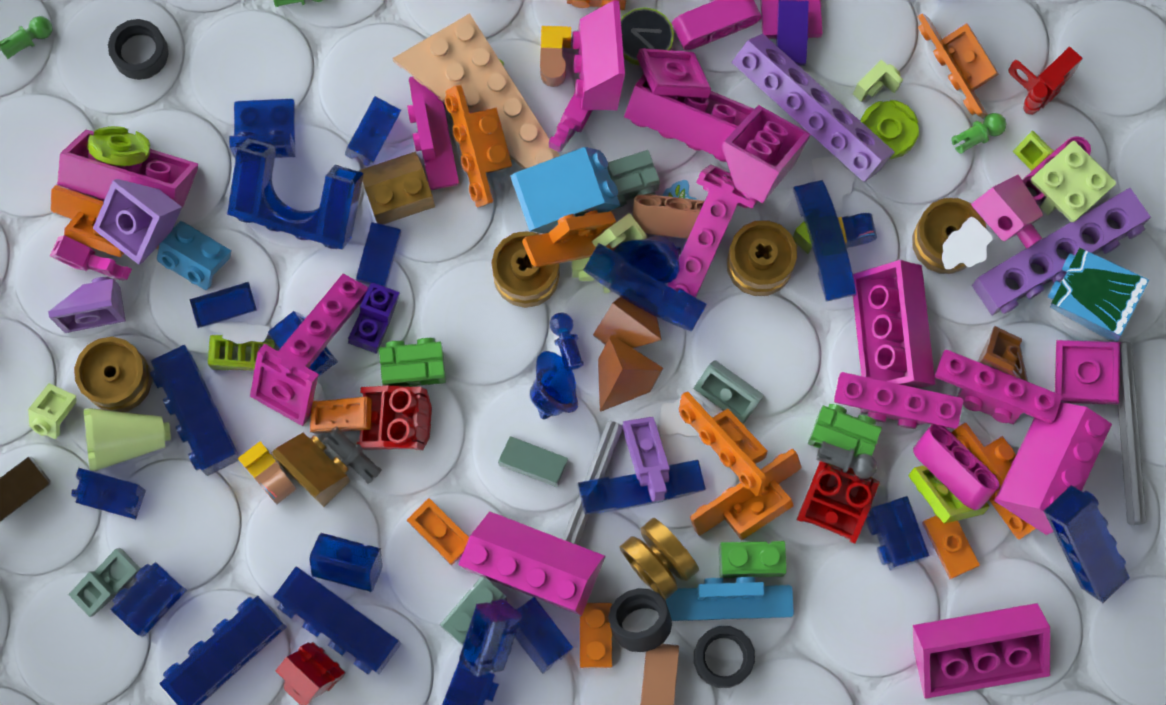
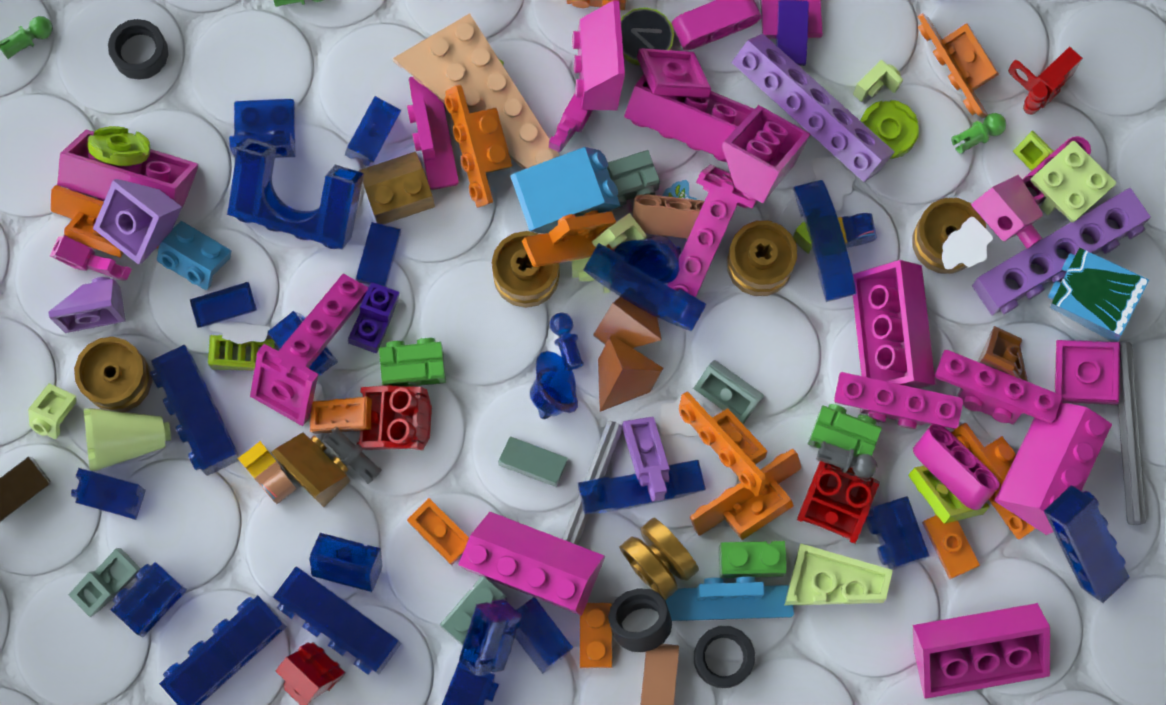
leg [540,26,571,87] -> none
none -> yellowish green wing [784,544,893,605]

